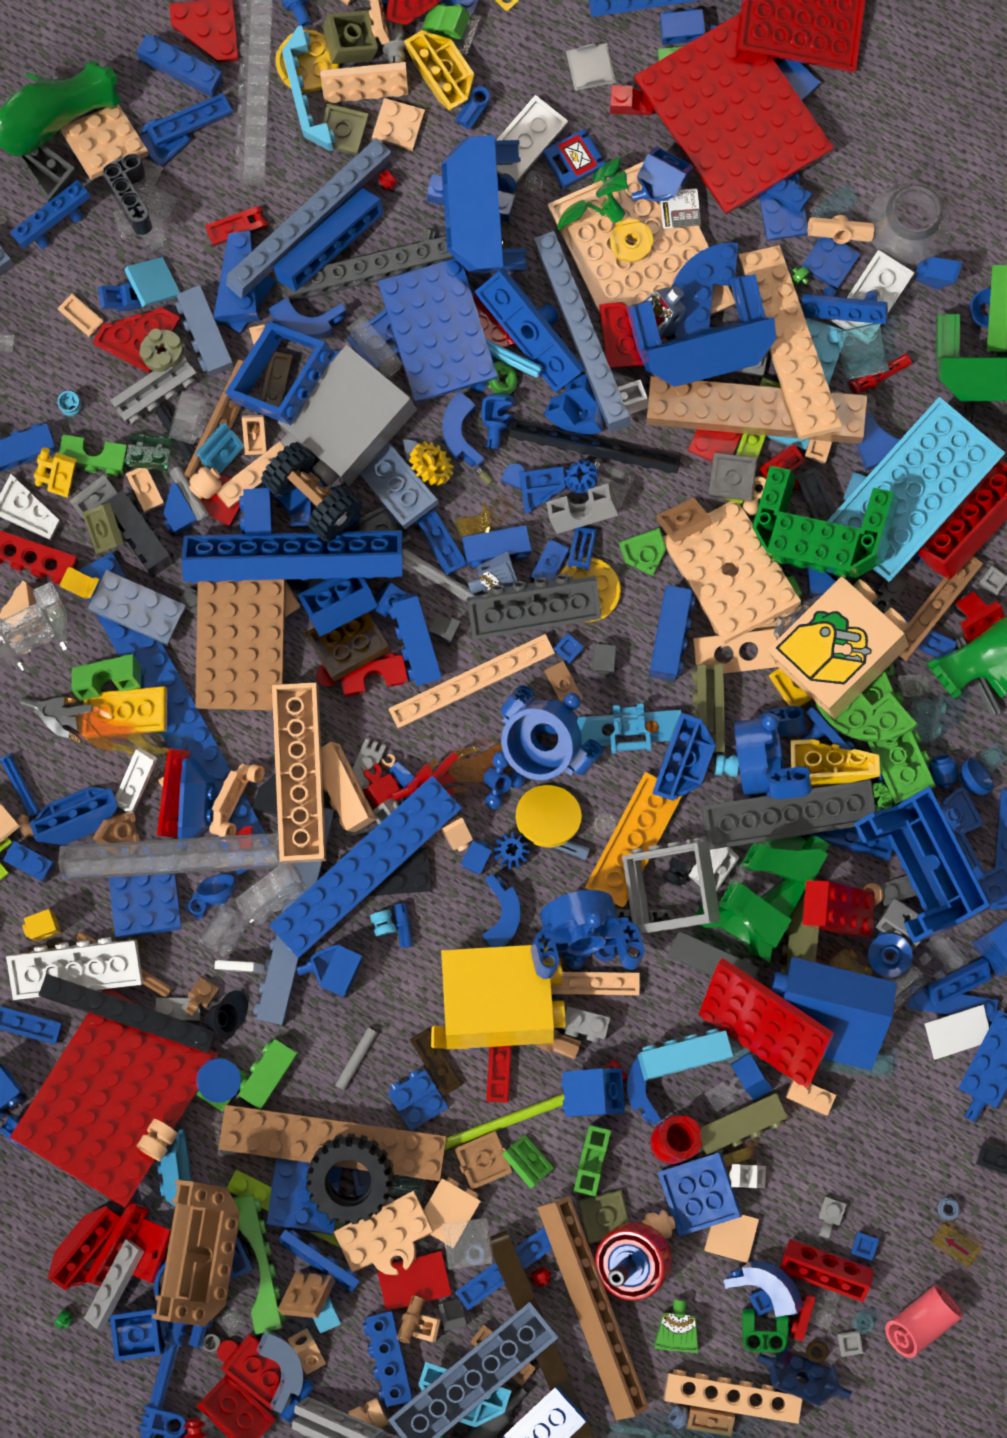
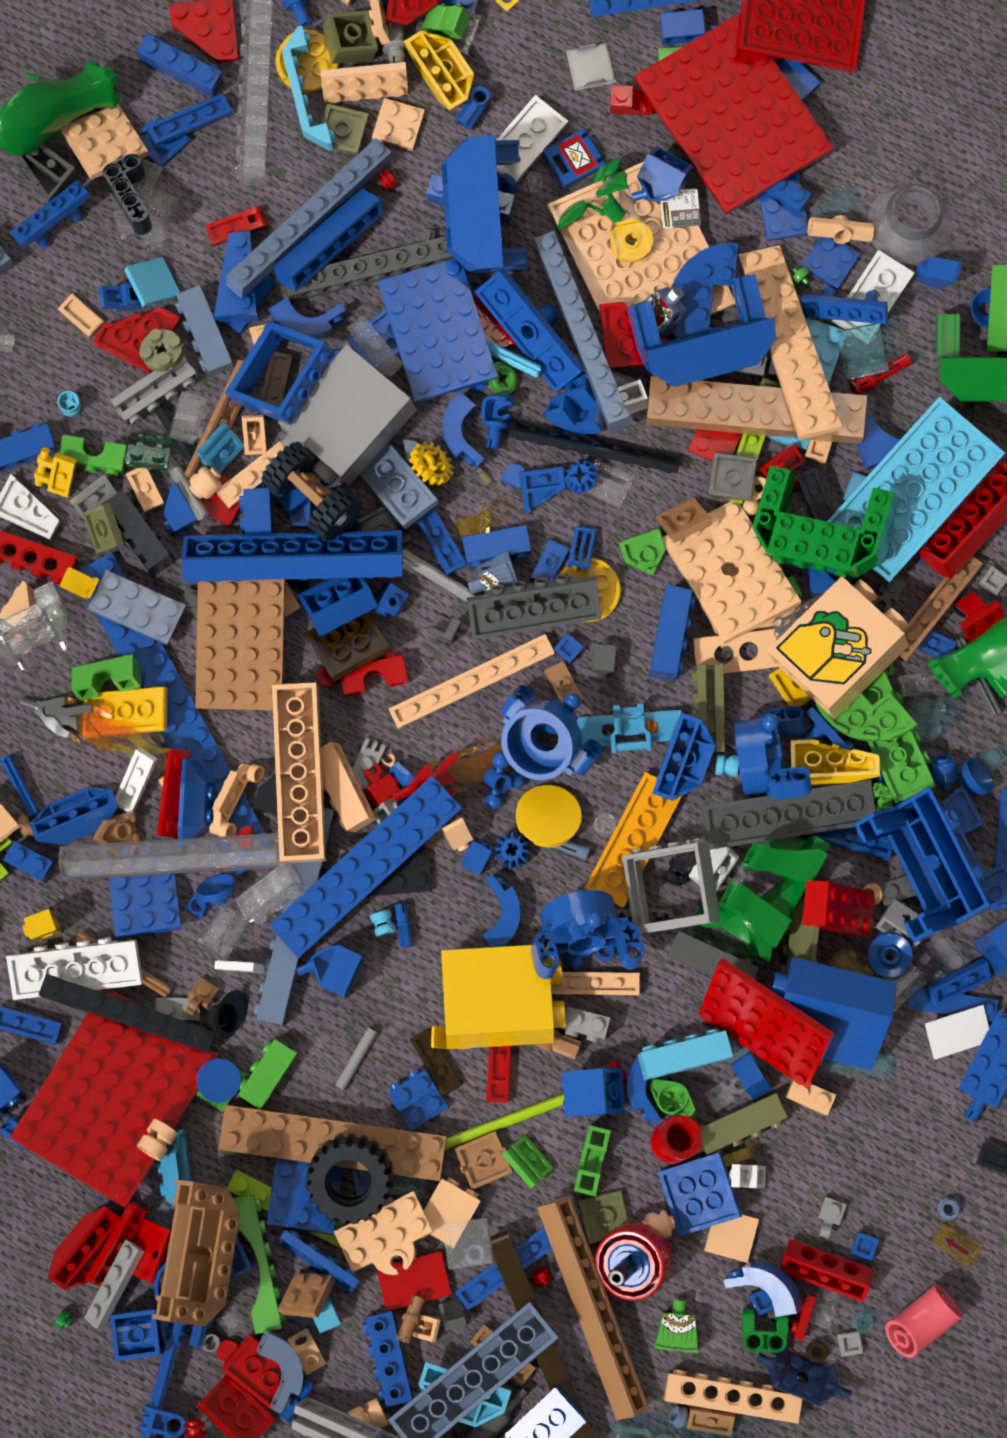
blue brick [388,593,442,686] -> none
light grey arch [546,483,618,534] -> none
none -> bright green hat [649,1079,696,1118]

